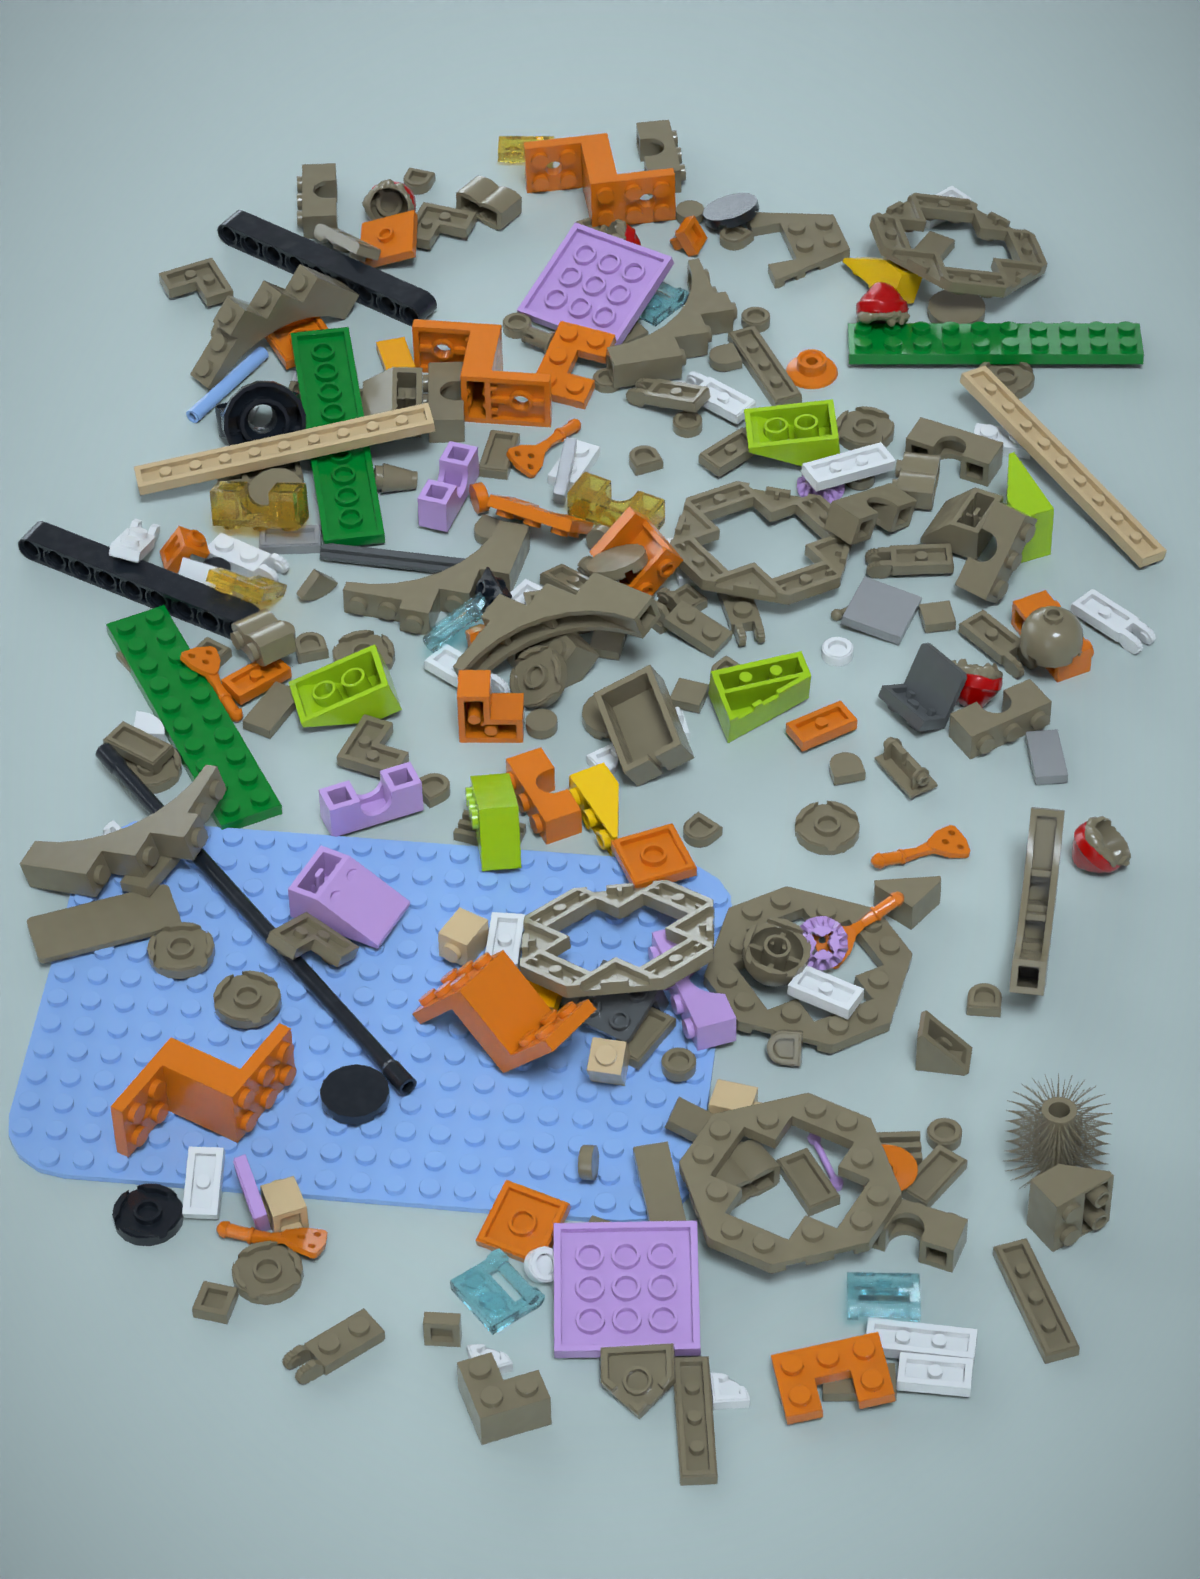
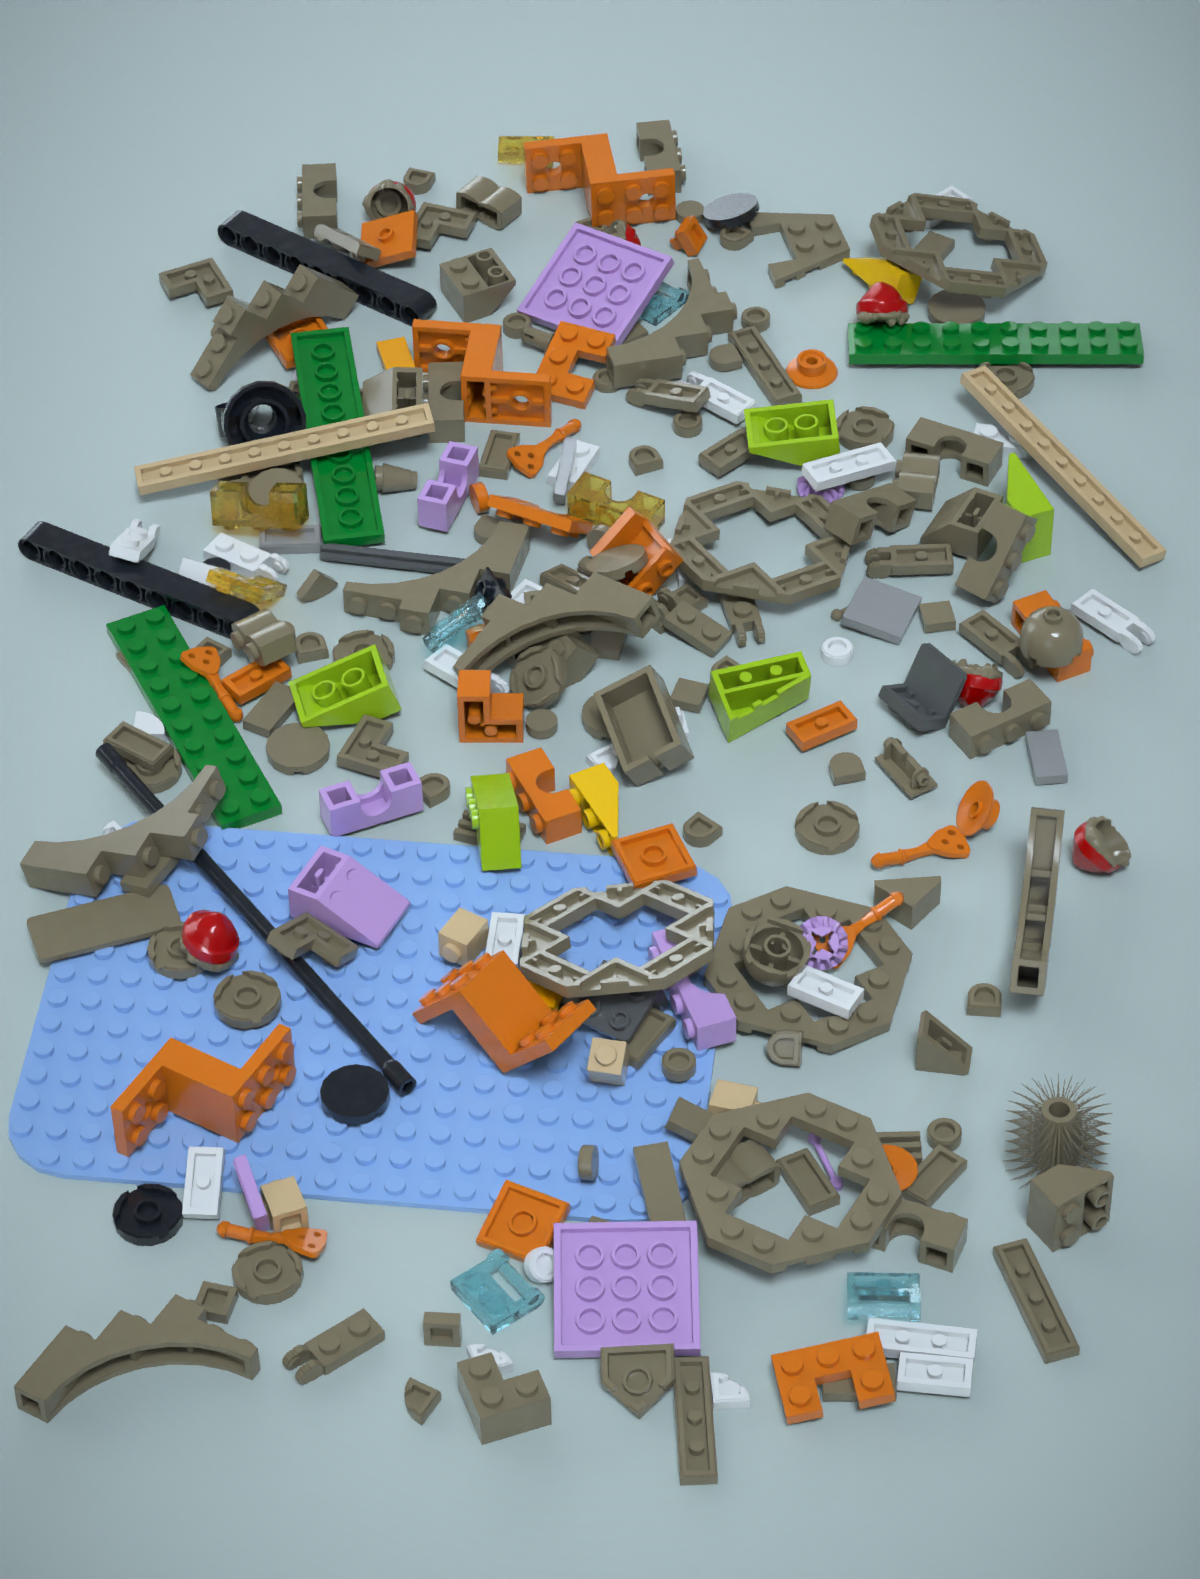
orange bracket [159,526,210,573] -> none
light blue piece [186,346,269,423] -> none
none -> dark tan arch [14,1294,260,1423]
none -> red hair [179,910,239,973]
none -> dark tan tile [266,722,330,775]
none -> dark tan tile [405,1377,442,1425]
none -> dark tan slope [439,248,516,323]
none -> orange piece [956,780,1000,836]

